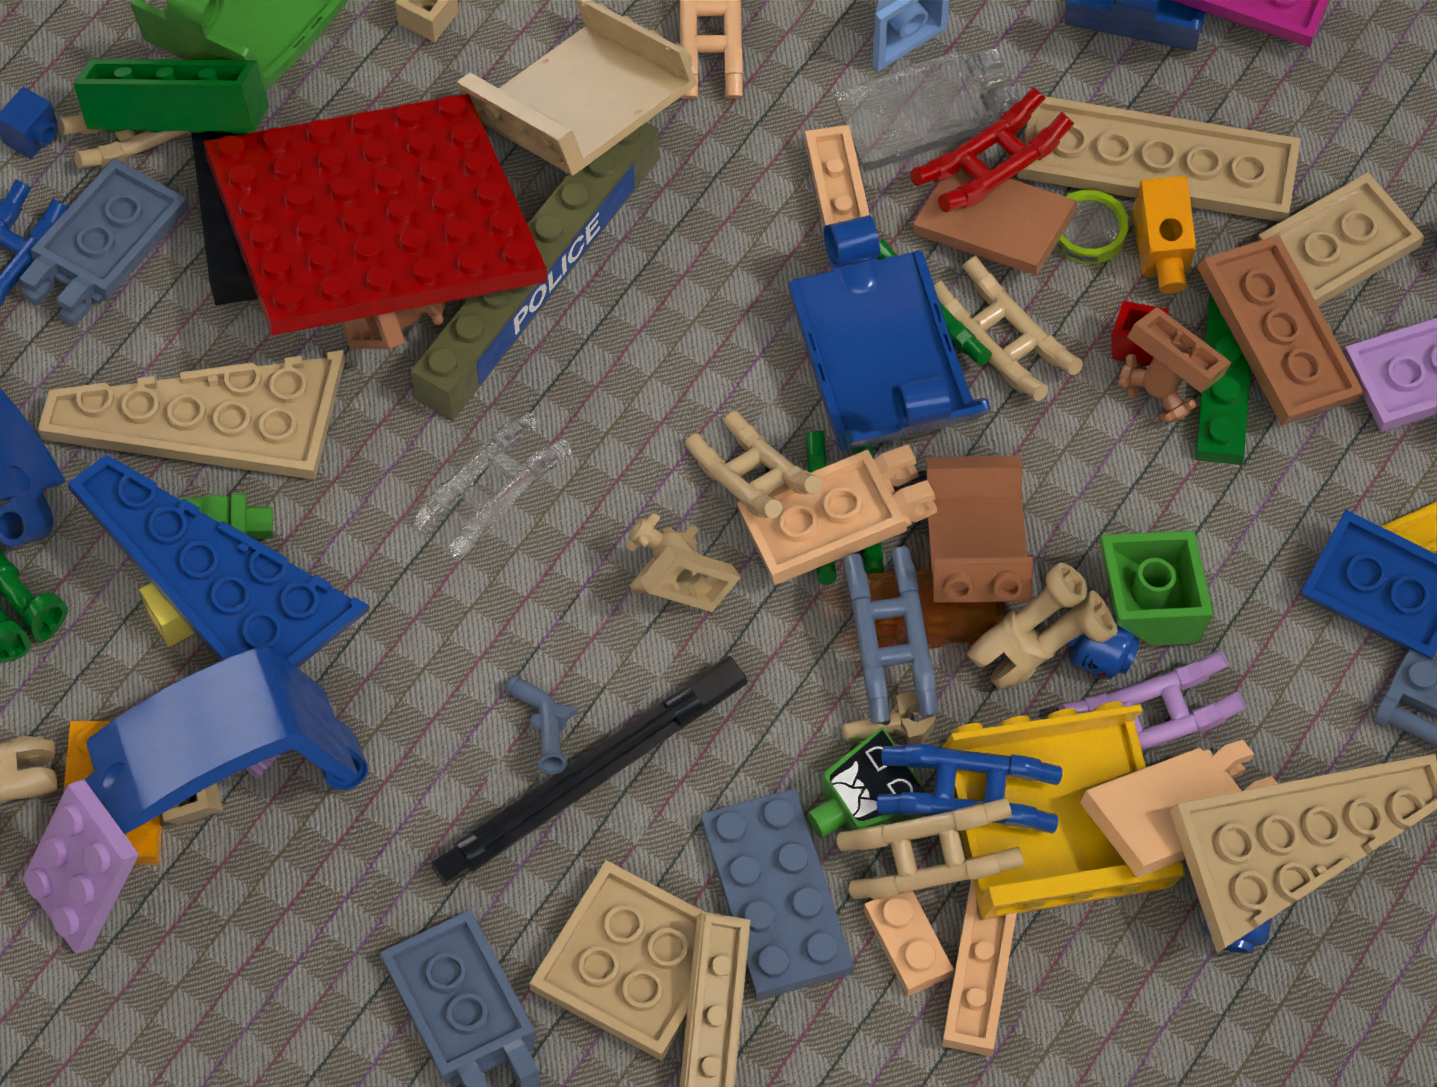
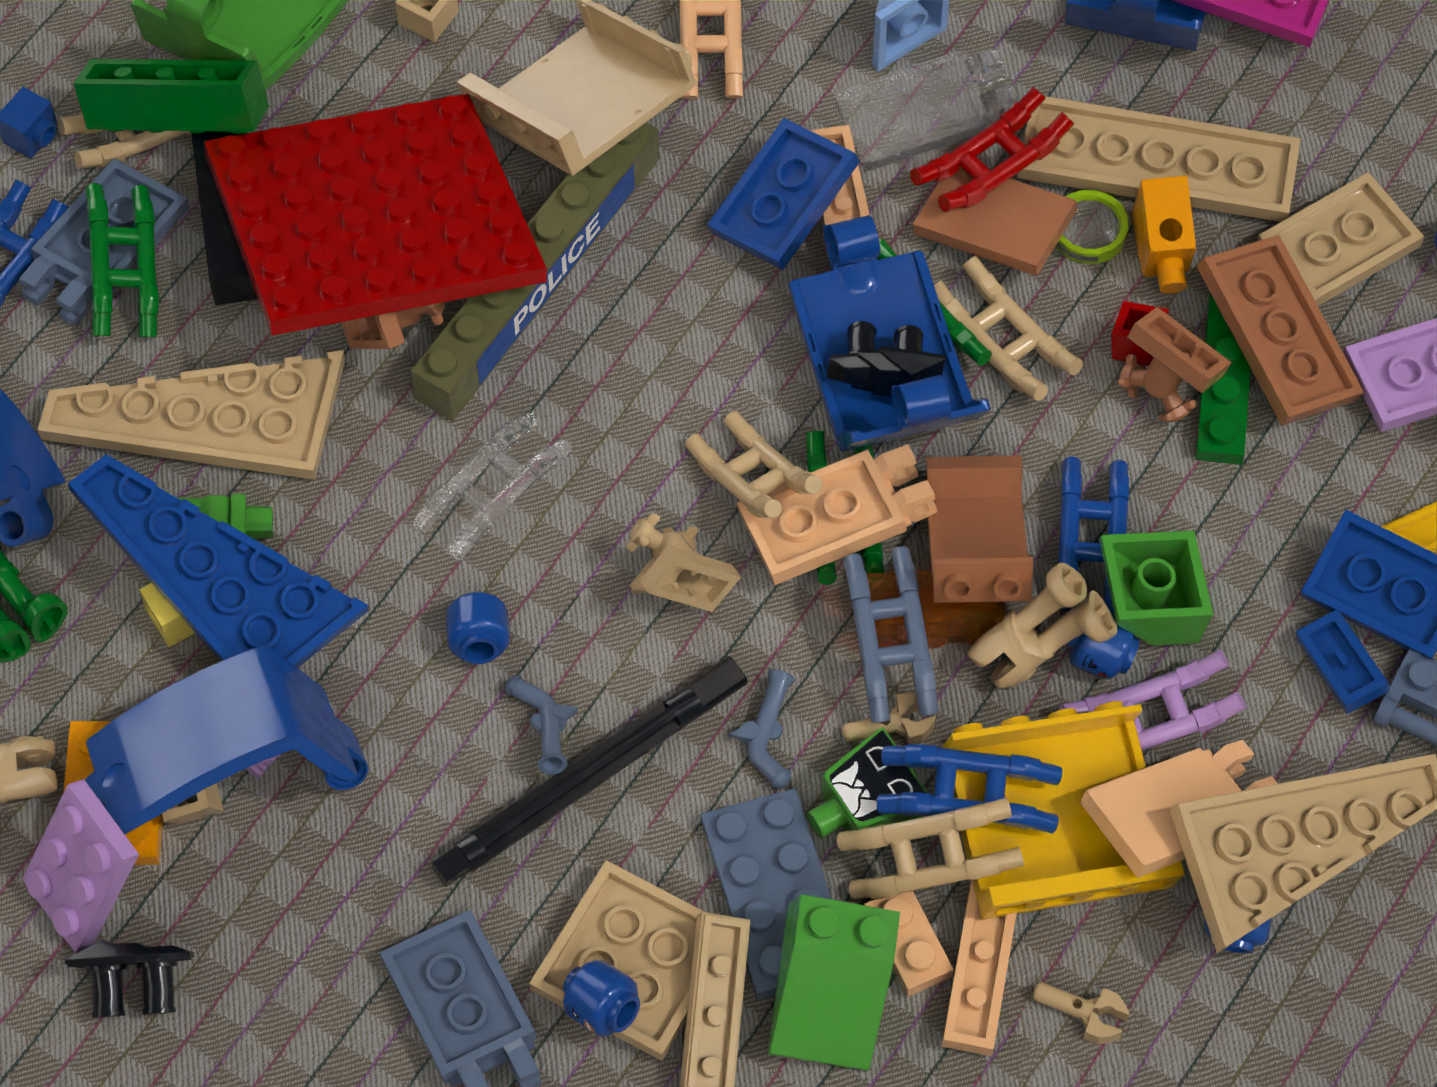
none -> black connector [65,940,194,1018]
none -> green piece [85,183,159,337]
none -> blue head [445,592,510,664]
none -> blue head [563,960,640,1036]
none -> blue plate [707,118,860,270]
none -> sand blue piece [729,669,795,789]
none -> bright green slope [768,894,900,1071]
none -> black connector [827,321,946,398]
none -> tan bar [1033,982,1129,1045]
none -> blue piece [1058,456,1129,614]
none -> blue plate [1295,609,1389,714]

